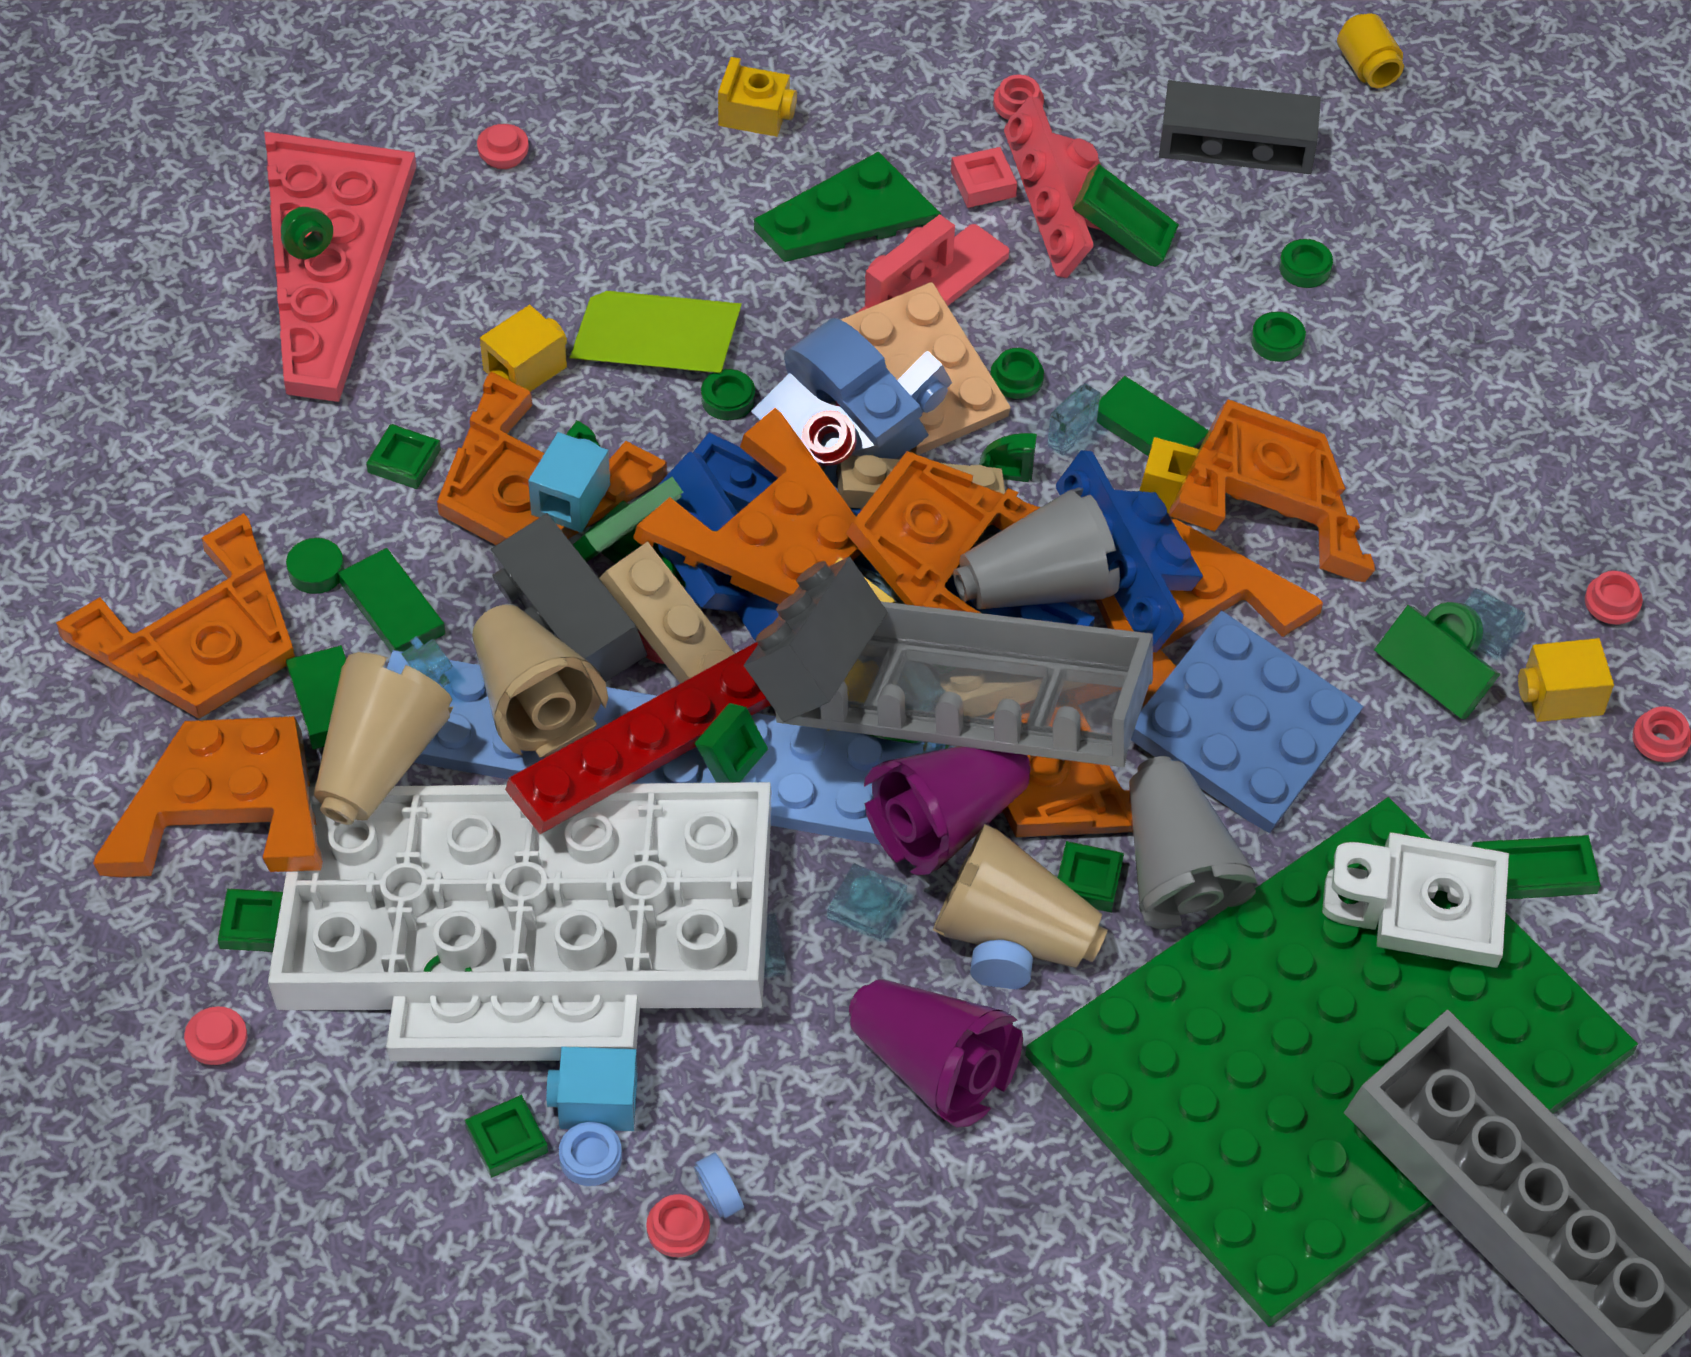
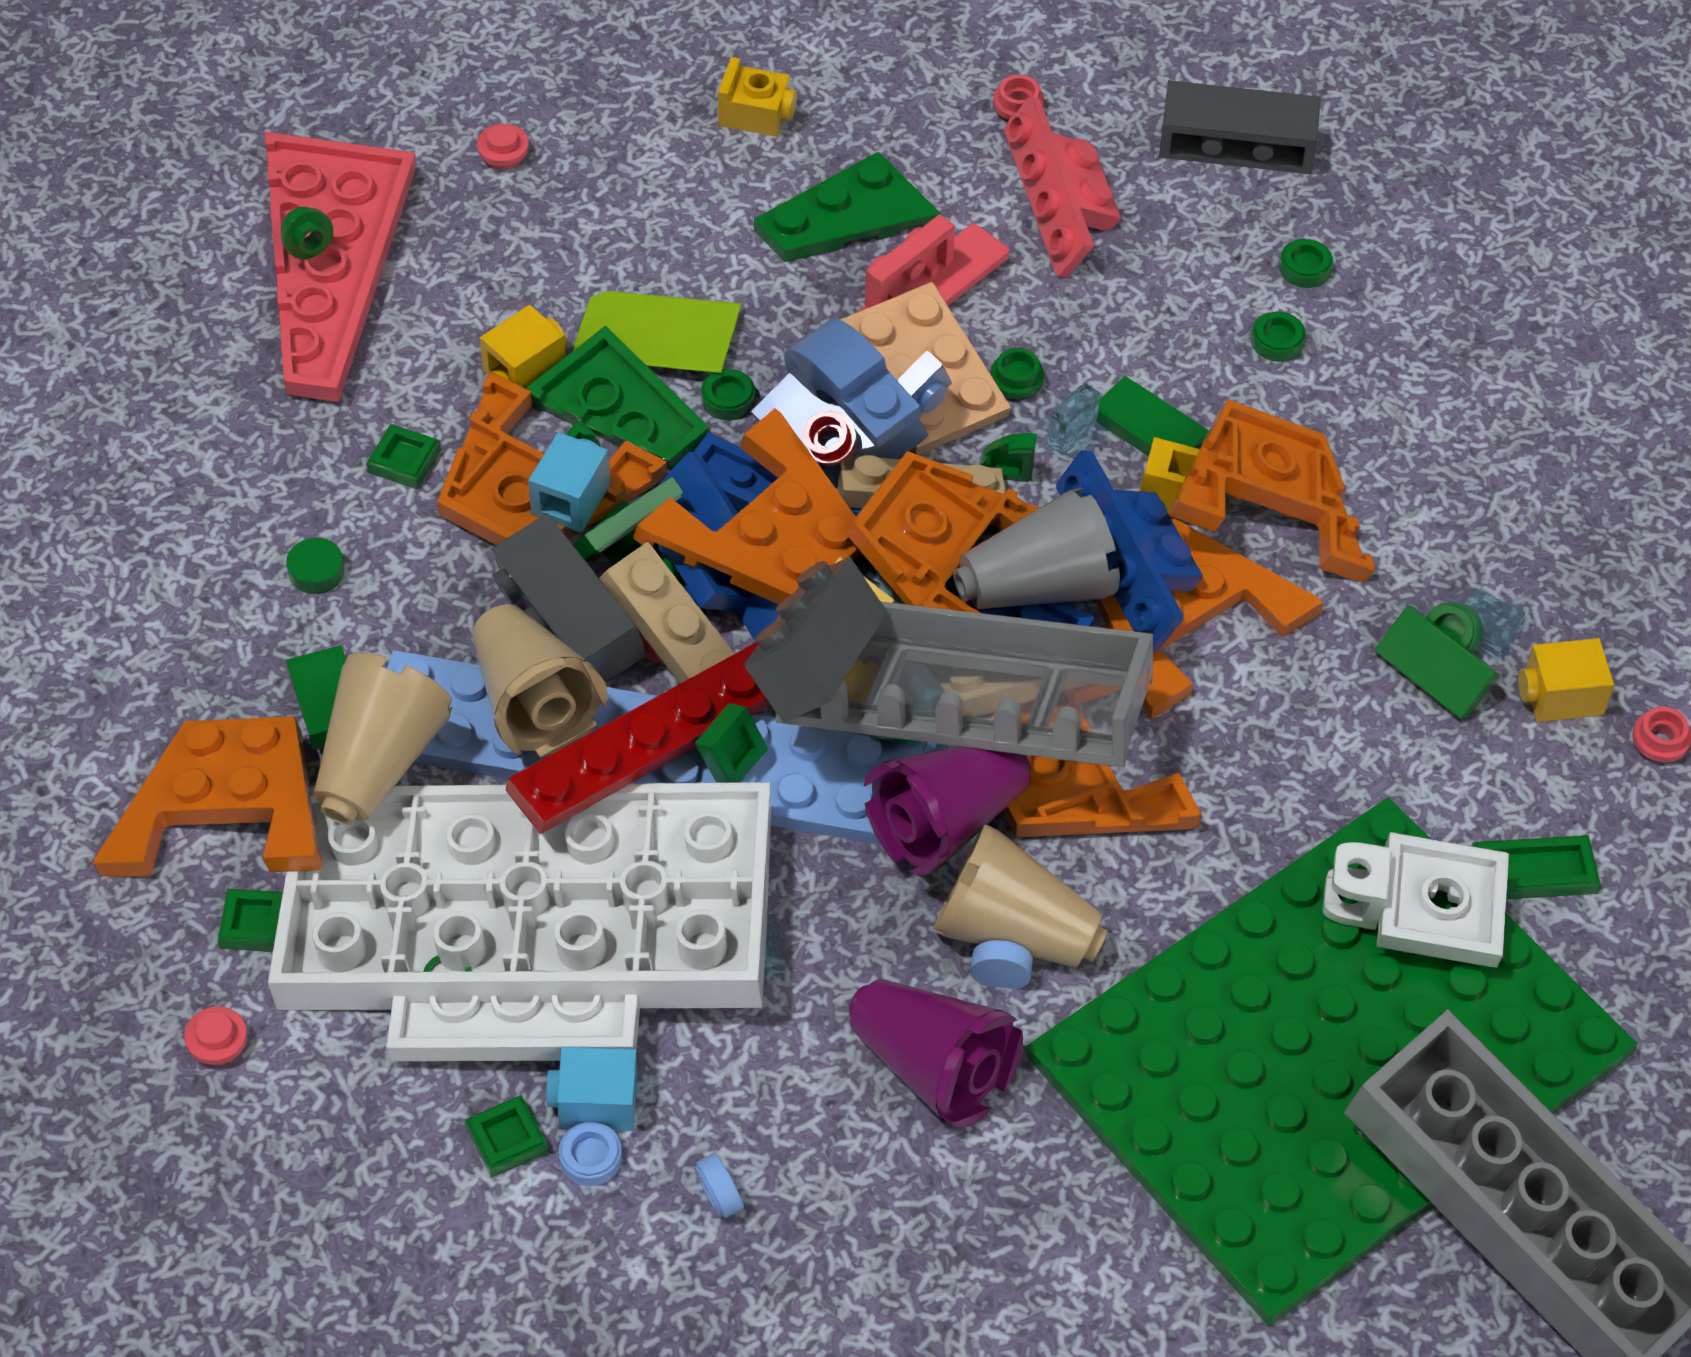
orange wing [56,513,295,719] -> none
green tile [338,548,446,653] -> none
clear light blue plate [401,636,453,688] -> none
coral plate [646,1194,710,1257] -> none
clear light blue plate [827,863,907,942] -> none
coral plate [951,147,1017,208] -> none
green tile [1058,841,1124,913] -> none
green tile [1073,164,1179,267] -> none
light grey cone [1129,756,1257,929] -> none
medium blue plate [1131,610,1364,833] -> none
yellow brick [1337,13,1404,88] -> none
coral plate [1585,571,1643,625] -> none
none -> green wing [525,325,711,471]

